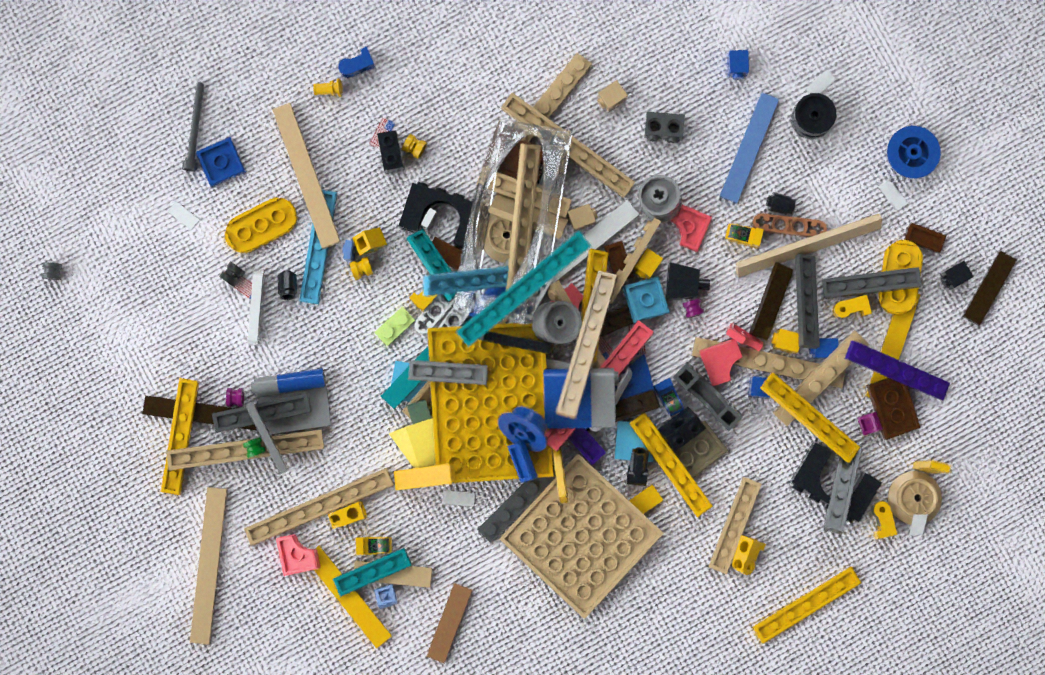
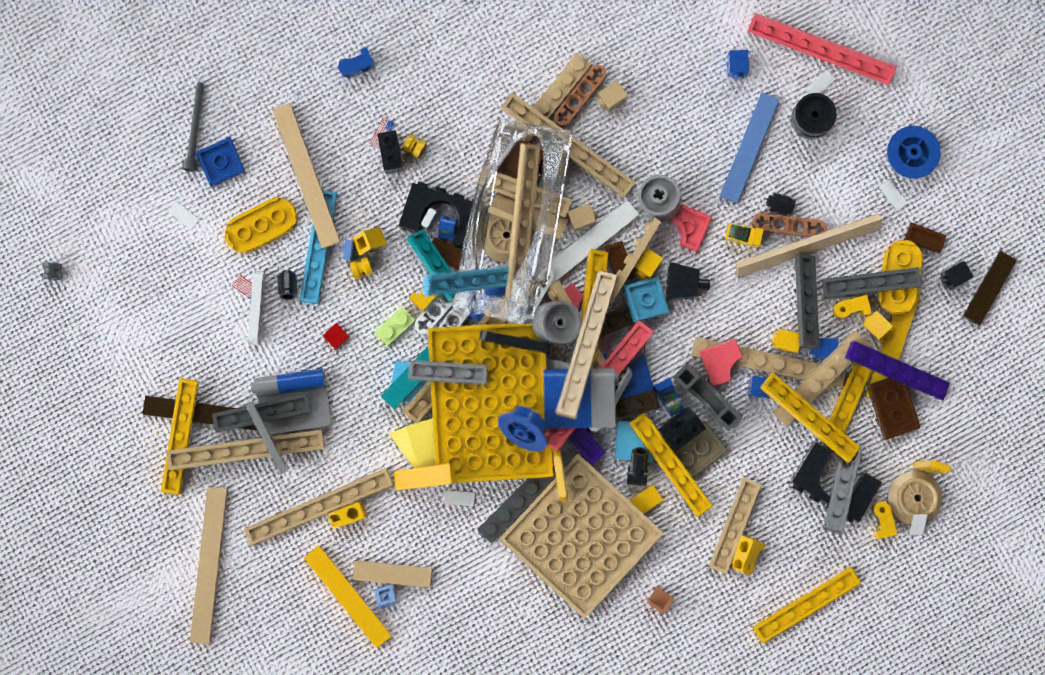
pearl dark grey wheel [219,261,246,288] -> none
magenta wheel [226,388,244,407] -> none
green wheel [242,437,266,458] -> none
coral tile [276,534,321,576] -> none
yellow pin [313,78,343,97] -> none
teal tile [333,548,412,597] -> none
leg [355,537,392,555] -> none
sand green tile [407,399,431,424] -> none
medium nougat tile [426,583,472,663] -> none
teal plate [456,231,591,347] -> none
blue tile [507,441,538,483] -> none
dark grey brick [644,112,685,143] -> none
magenta wheel [682,298,705,319] -> none
coral tile [726,322,763,351] -> none
dark brown tile [749,262,793,341] -> none
magenta tile [857,411,882,436] -> none
none -> red tile [322,323,350,350]
none -> blue leg [438,215,458,241]
none -> nougat beam [554,65,606,127]
none -> nougat panel [646,586,675,615]
none -> coral plate [747,13,897,85]
none -> yellow tile [829,363,872,433]
none -> yellow brick [863,311,896,345]

